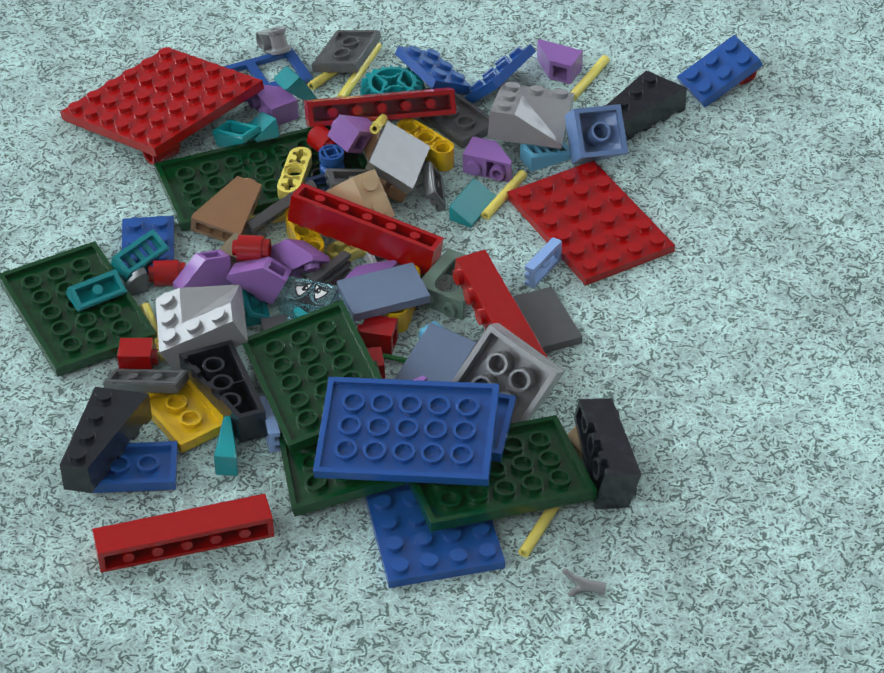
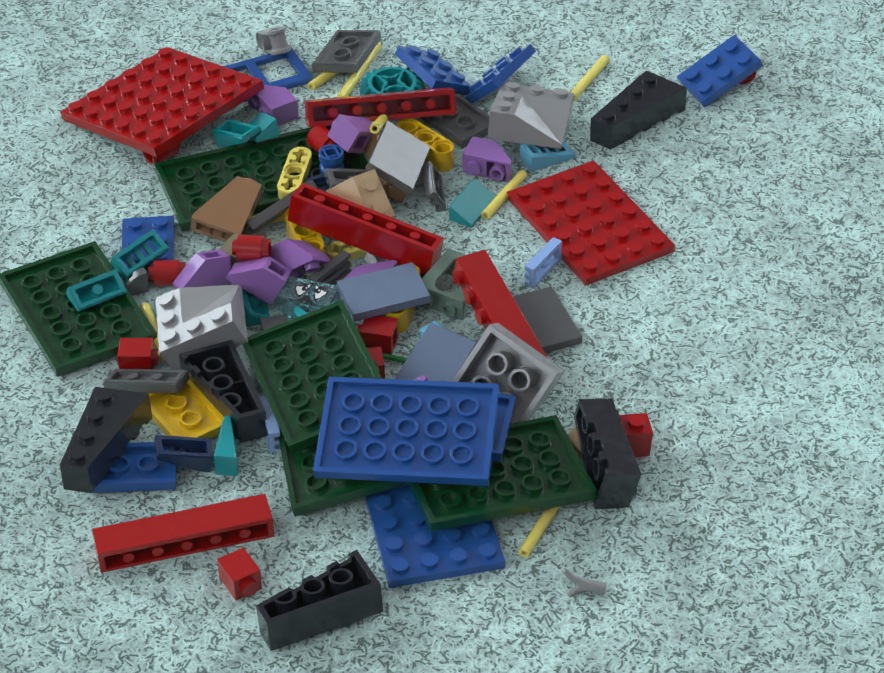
teal slope [274,66,318,100] -> none
medium lavender slope [537,39,583,84] -> none
medium blue slope [564,104,628,164] -> none
none -> dark blue slope [154,435,214,472]
none -> red brick [217,547,262,601]
none -> black wedge [256,550,383,651]
none -> red brick [620,413,653,458]

